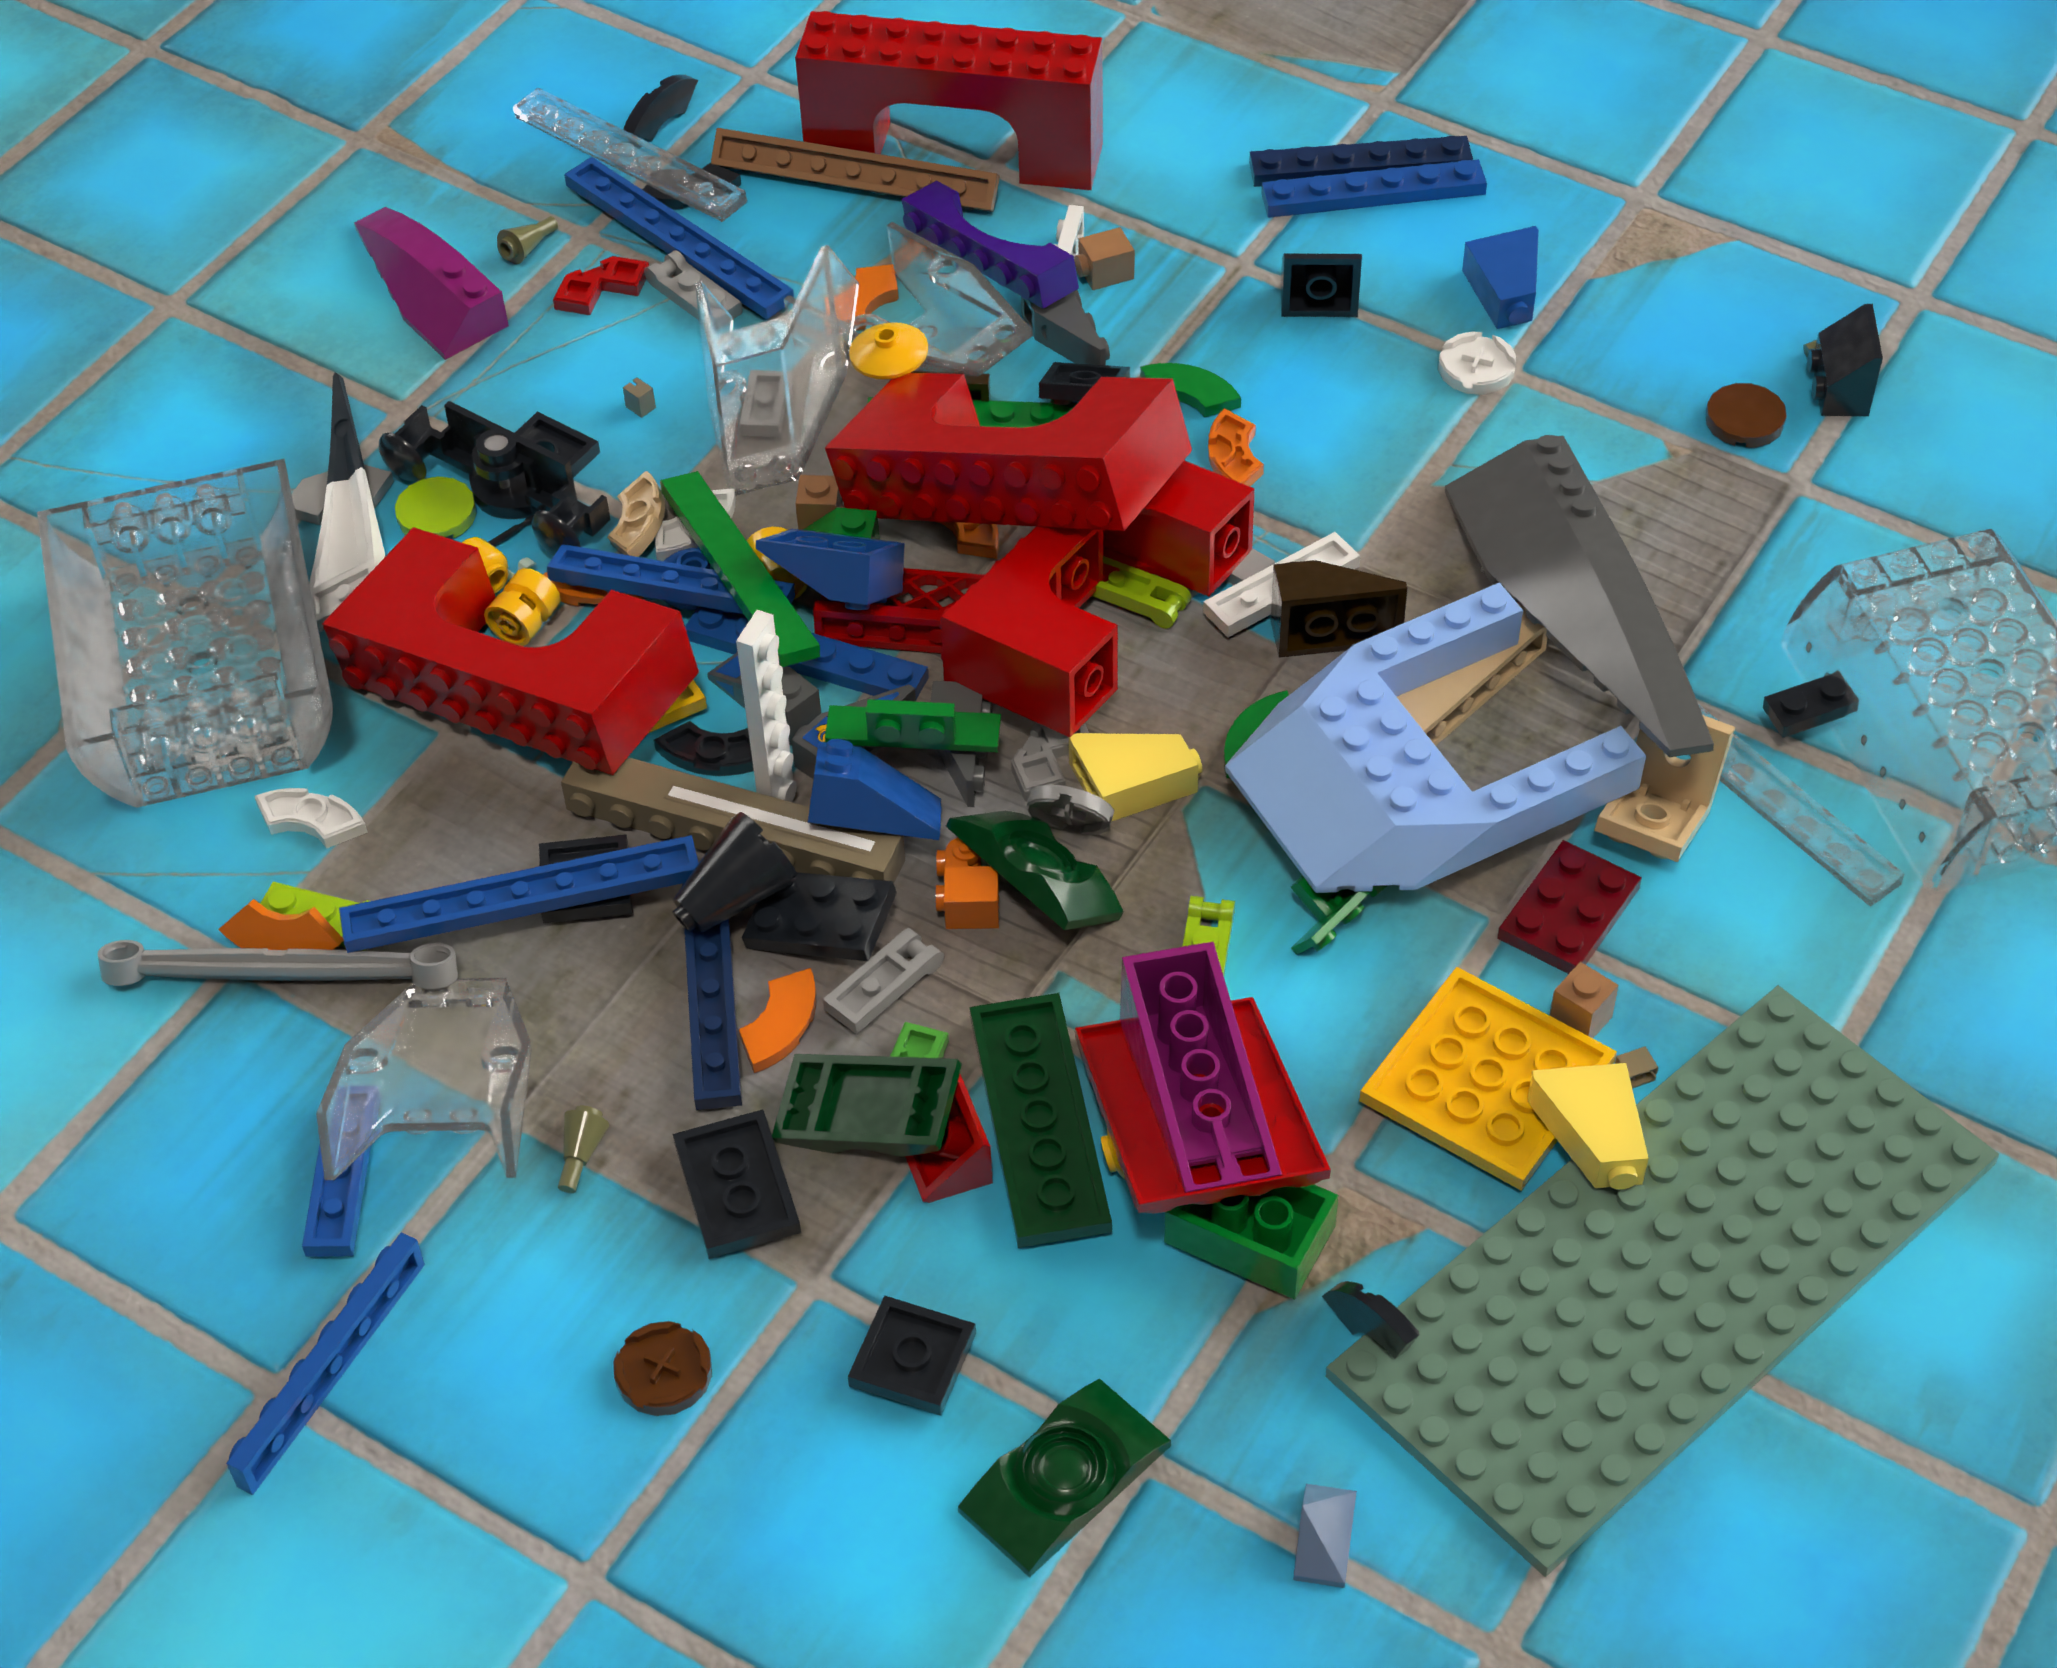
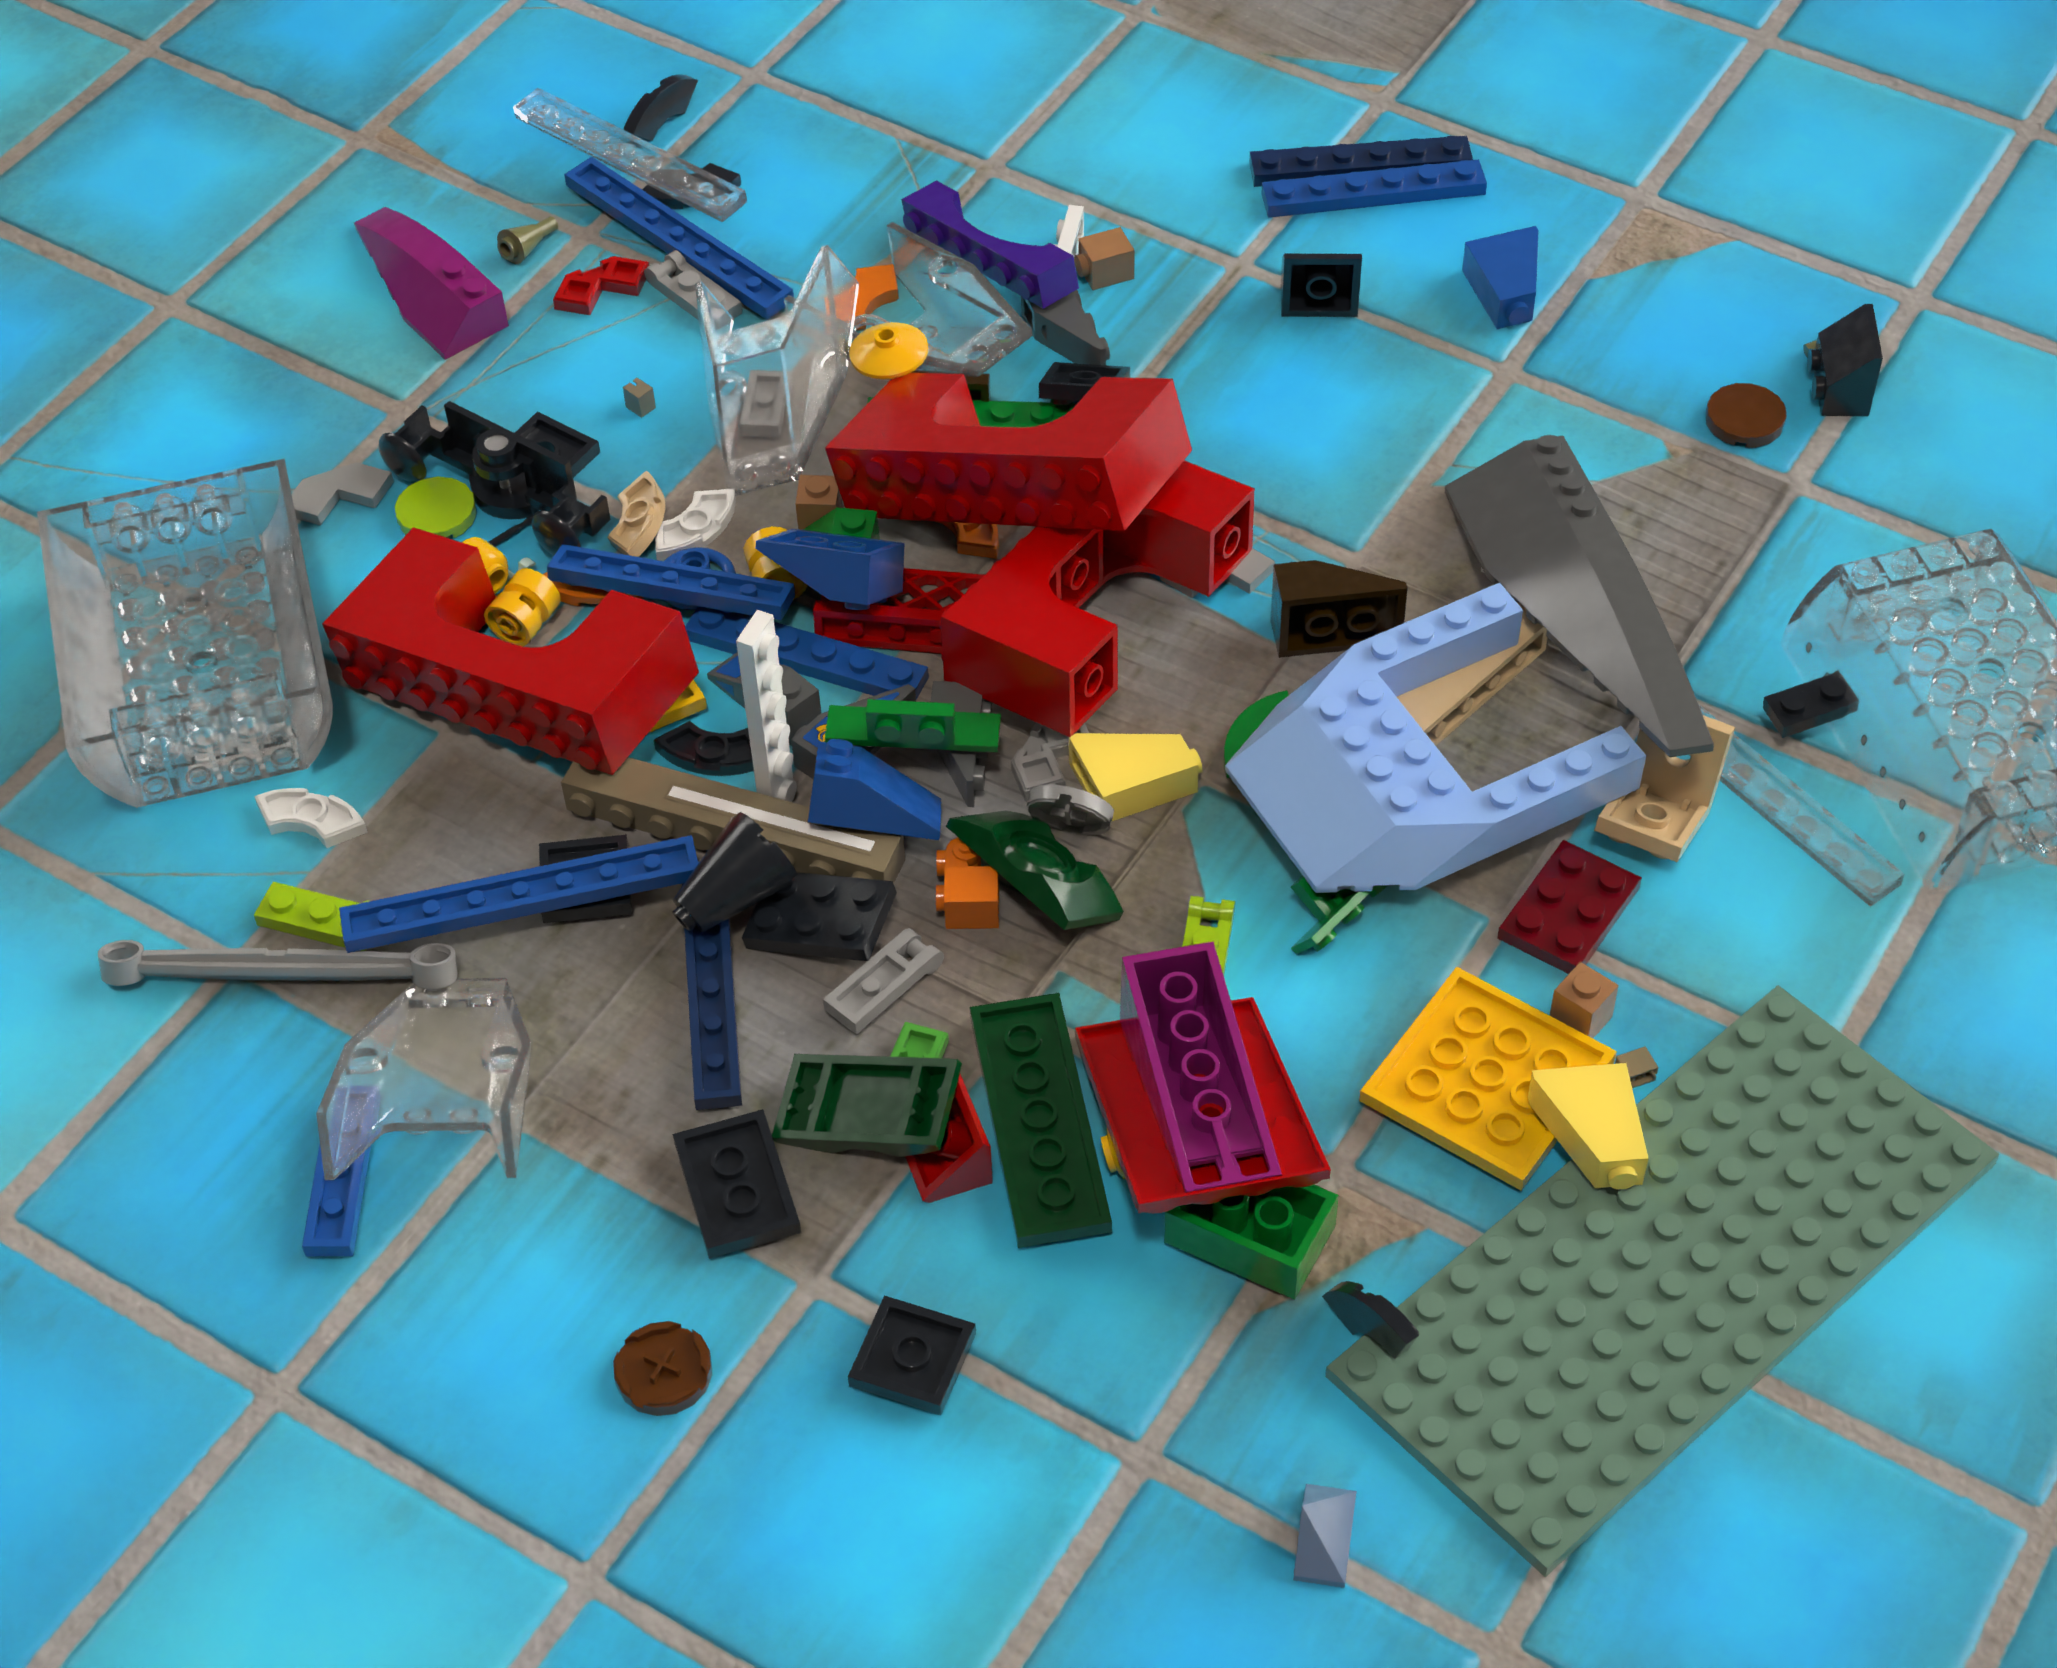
orange tile [218,899,344,950] -> none
blue plate [226,1232,425,1495] -> none
white plate [309,372,385,632] -> none
olive cone [558,1105,609,1193] -> none
green tile [660,471,820,667] -> none
medium nougat plate [711,128,1000,212] -> none
orange tile [739,968,816,1073] -> none
red arch [795,11,1103,190] -> none
dark green slope [958,1378,1171,1578] -> none
lime plate [1092,556,1192,629] -> none
green tile [1140,363,1241,417] -> none
white plate [1203,532,1360,637] -> none
orange tile [1208,408,1264,486] -> none
white tile [1438,332,1516,395] -> none

